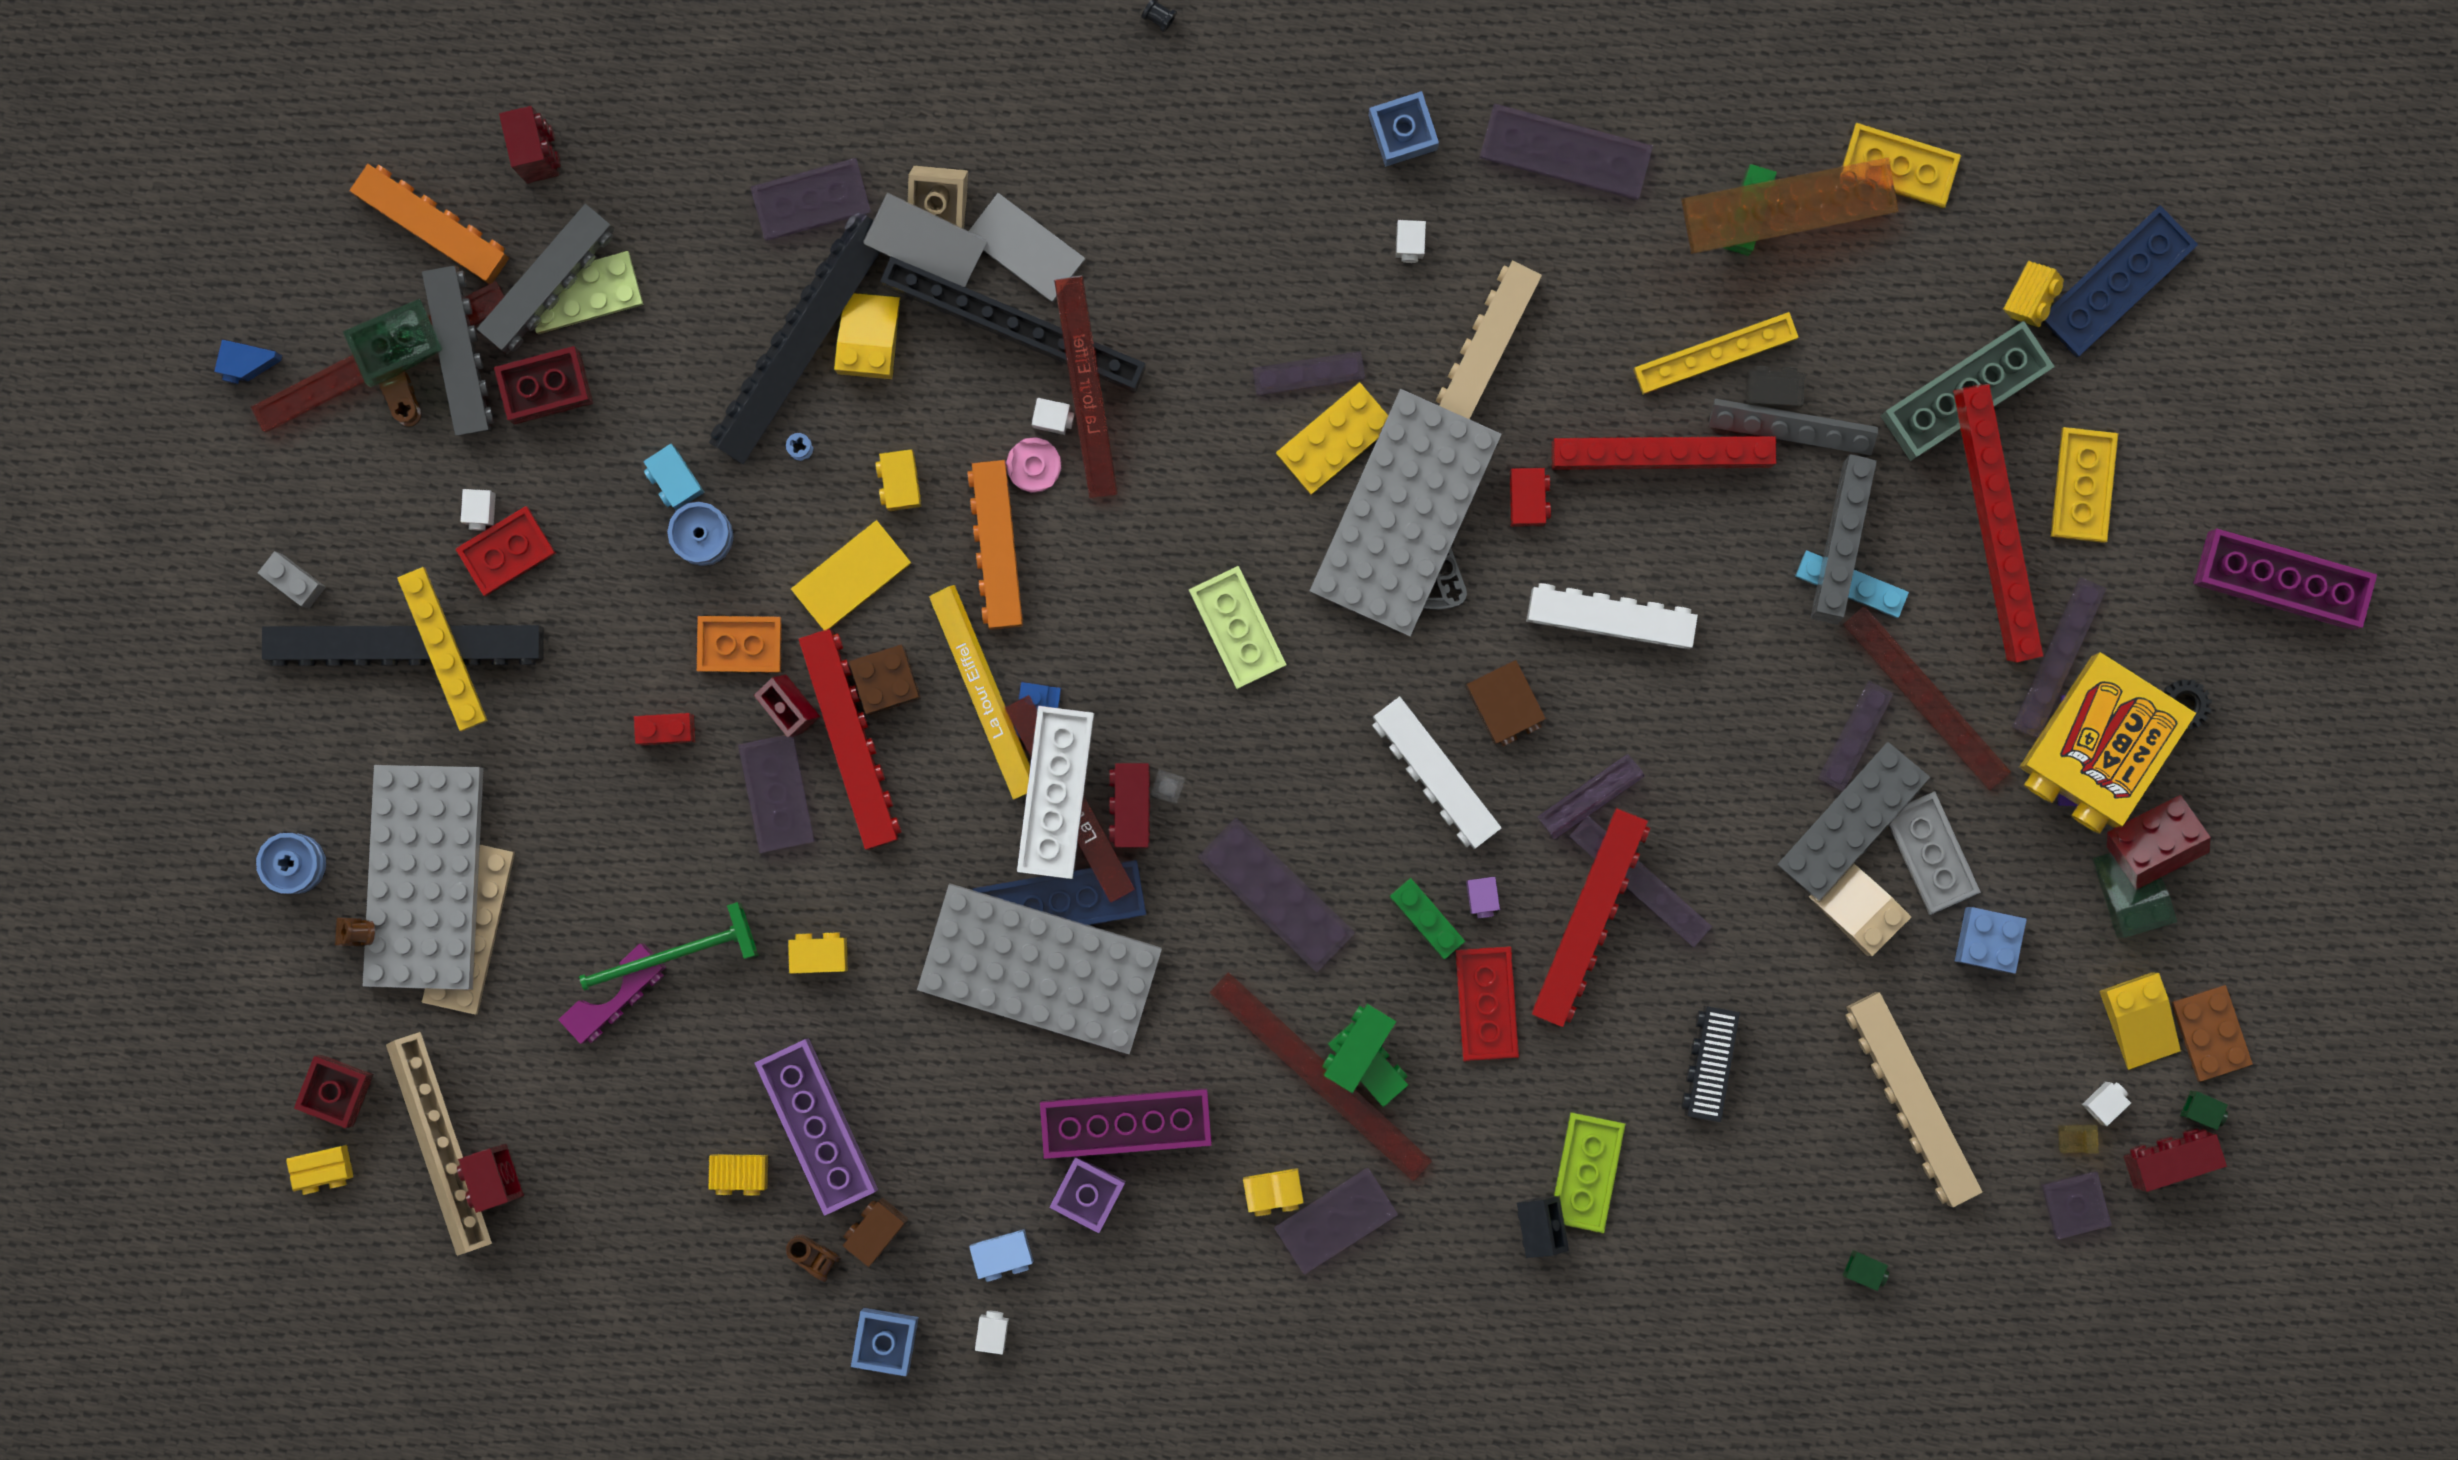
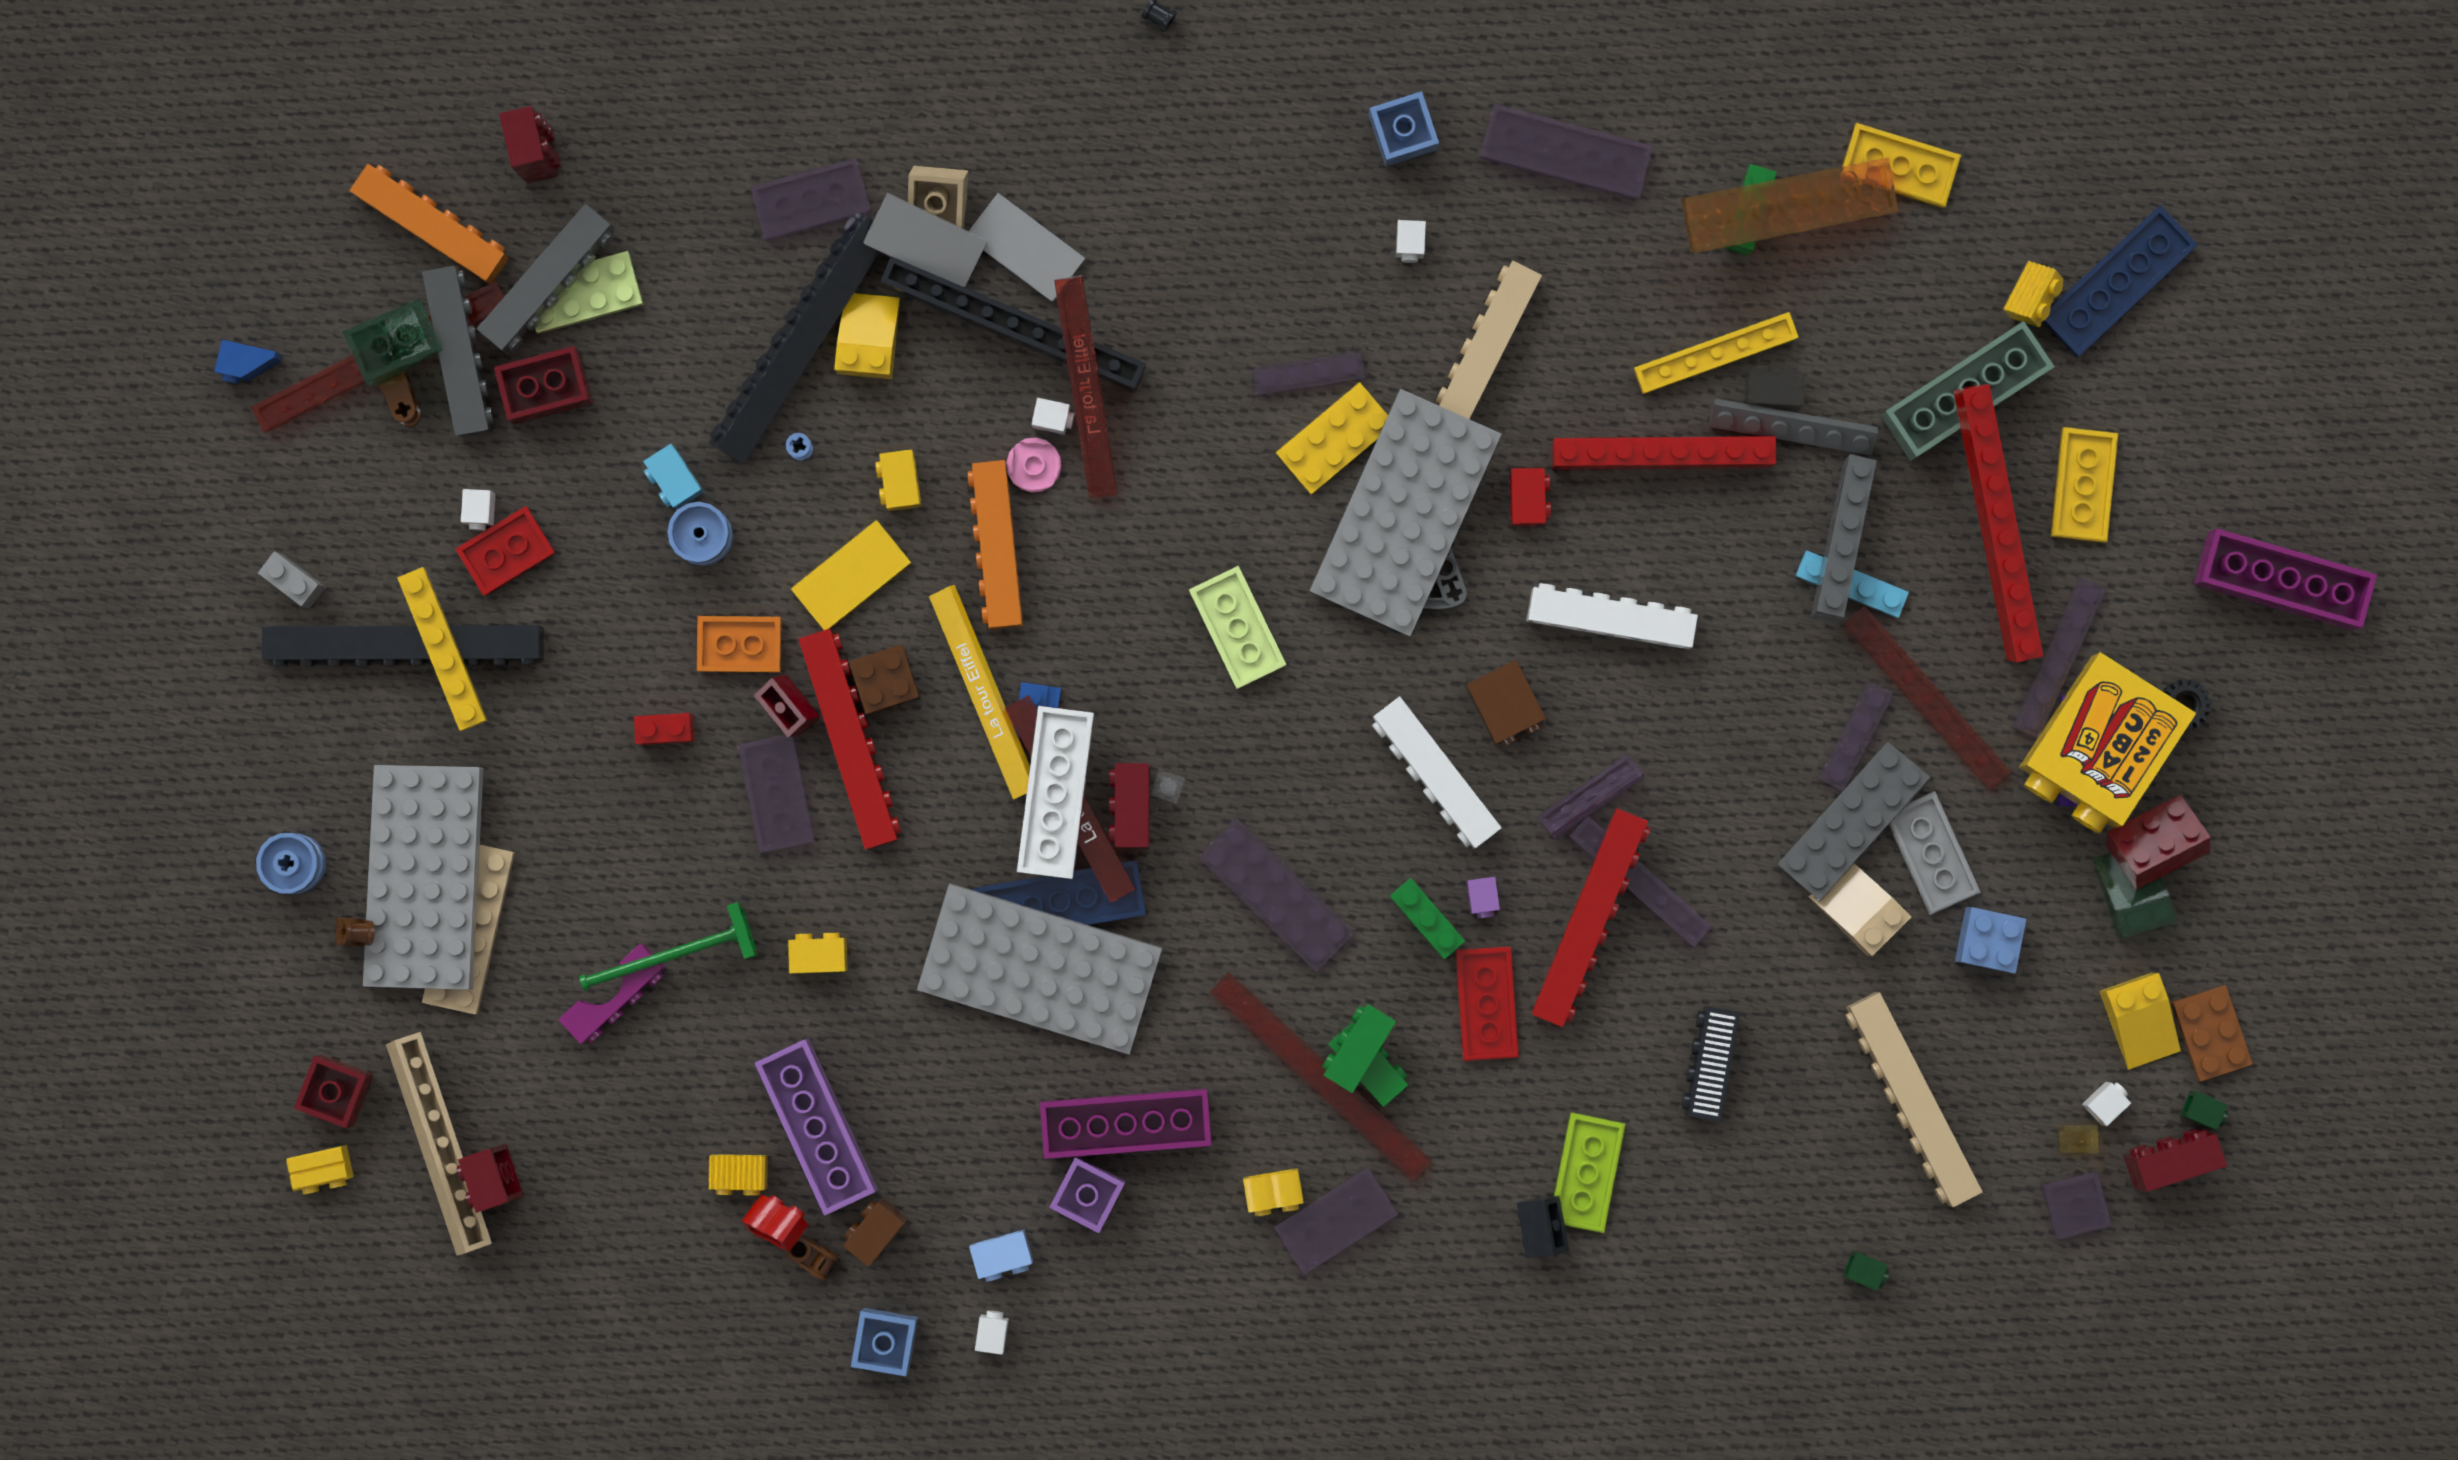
none -> red brick [741,1195,809,1252]

